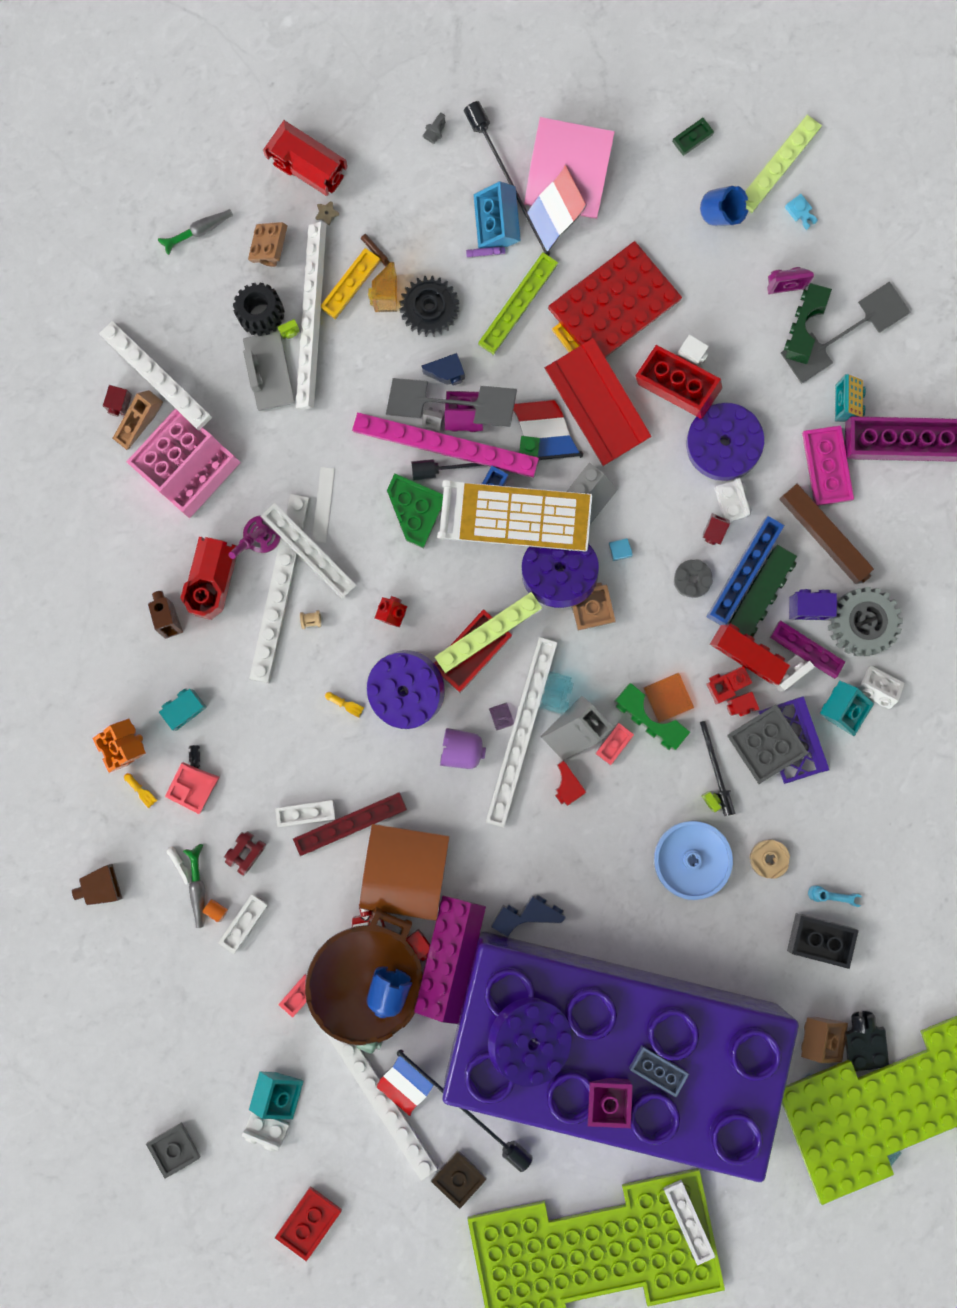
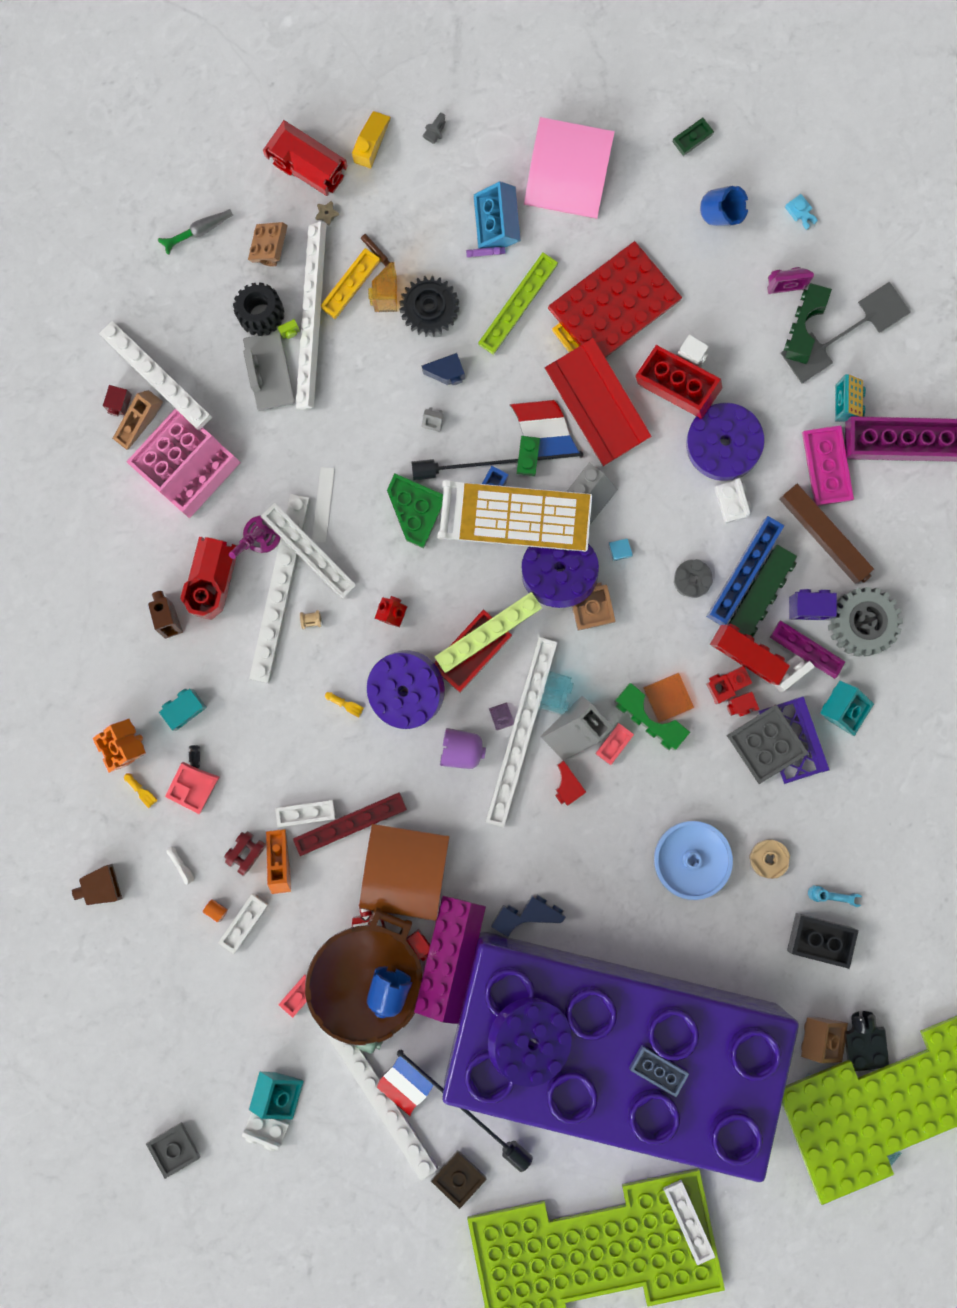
flat silver piece [183,844,205,928] -> none
red plate [275,1186,342,1262] -> none
dark pink plate [352,412,539,478] -> none
dark grey hinge [386,378,517,427] -> none
magenta slope [445,391,483,432] -> none
flag [464,101,587,256] -> none
magenta slope [588,1078,632,1128] -> none
black piece [700,721,735,817] -> none
lime plate [701,791,721,812] -> none
dark red brick [703,513,730,545] -> none
yellowish green plate [745,115,822,213] -> none
white bracket [857,665,905,709] -> none
none -> orange slope [266,829,291,894]
none -> yellow slope [352,111,391,169]

